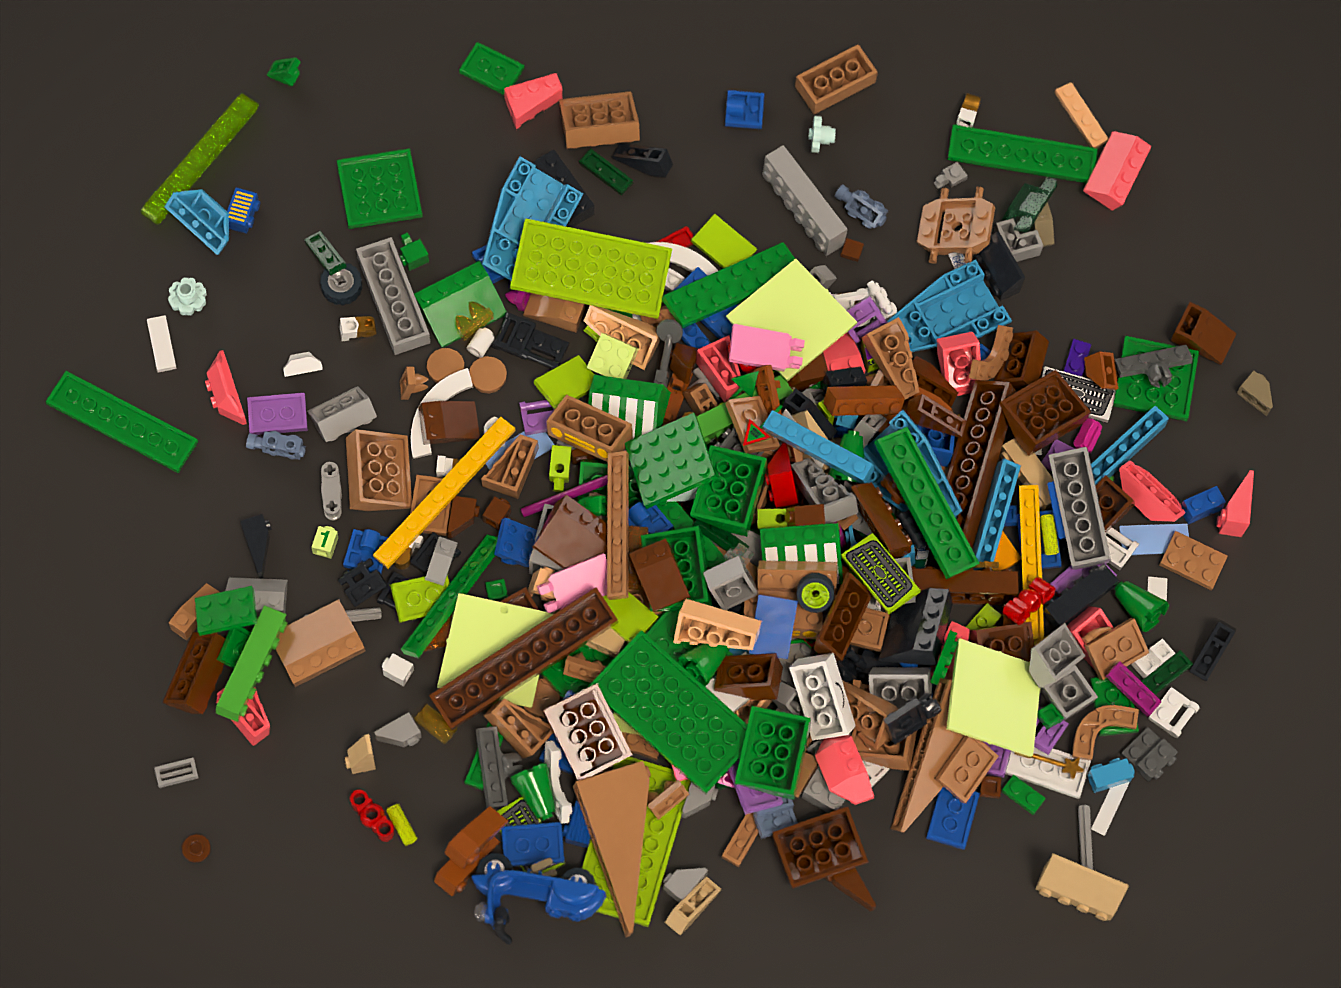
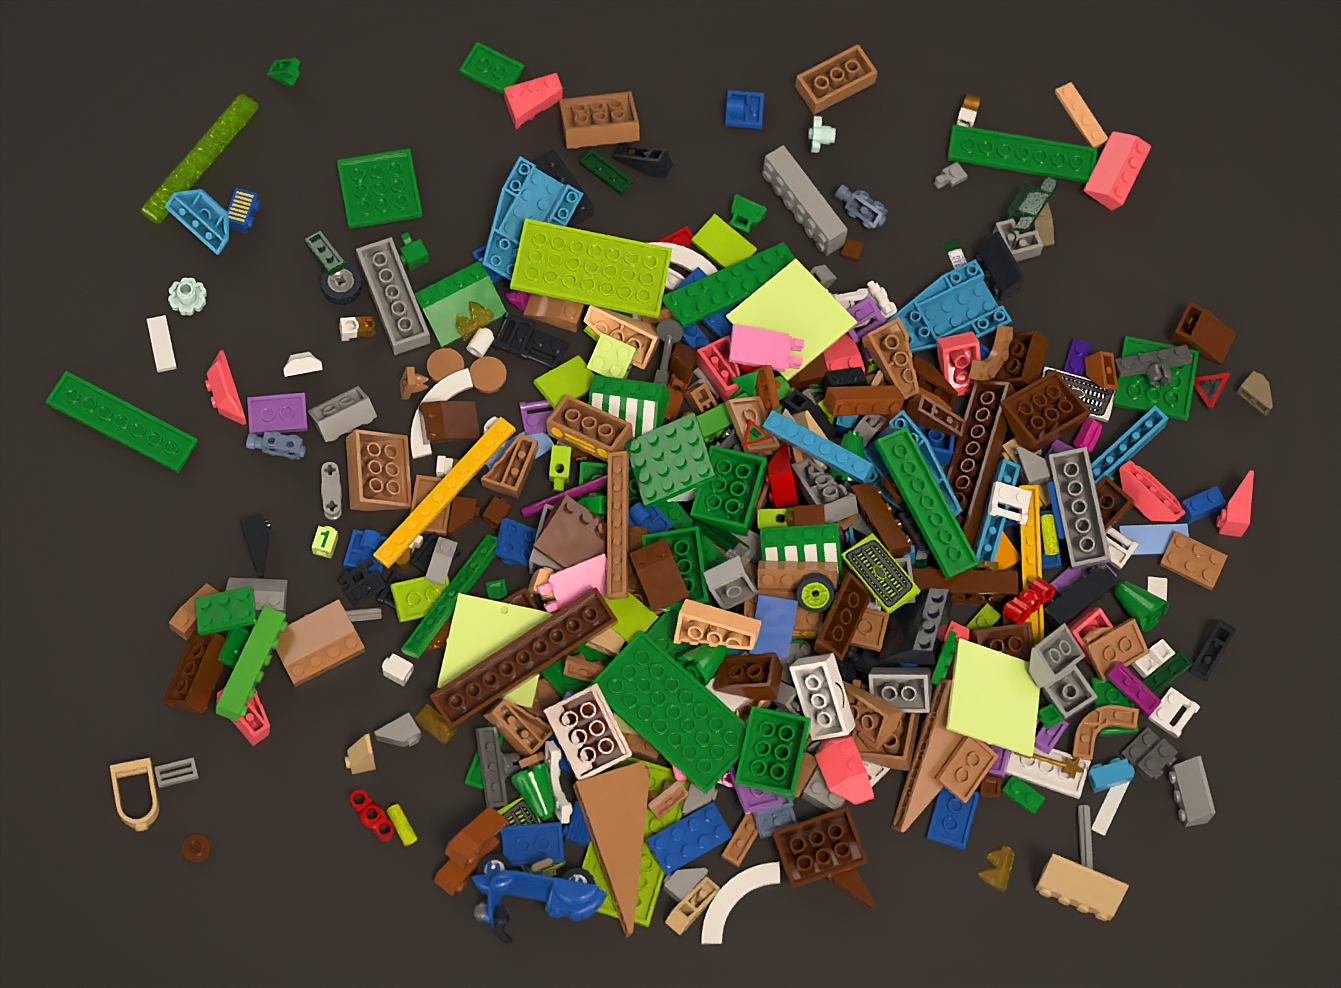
black plate [883,693,942,745] -> none
medium nougat piece [917,187,995,264] -> none
none -> tan window [110,758,159,831]
none -> medium nougat plate [519,752,545,769]
none -> blue plate [645,802,733,876]
none -> white tile [701,862,780,944]
none -> green piece [729,195,767,234]
none -> clear yellow tile [979,846,1015,891]
none -> white plate [988,481,1031,525]
none -> light grey slope [1014,446,1052,485]
none -> light grey slope [1169,756,1215,827]
none -> piece [1194,372,1231,410]

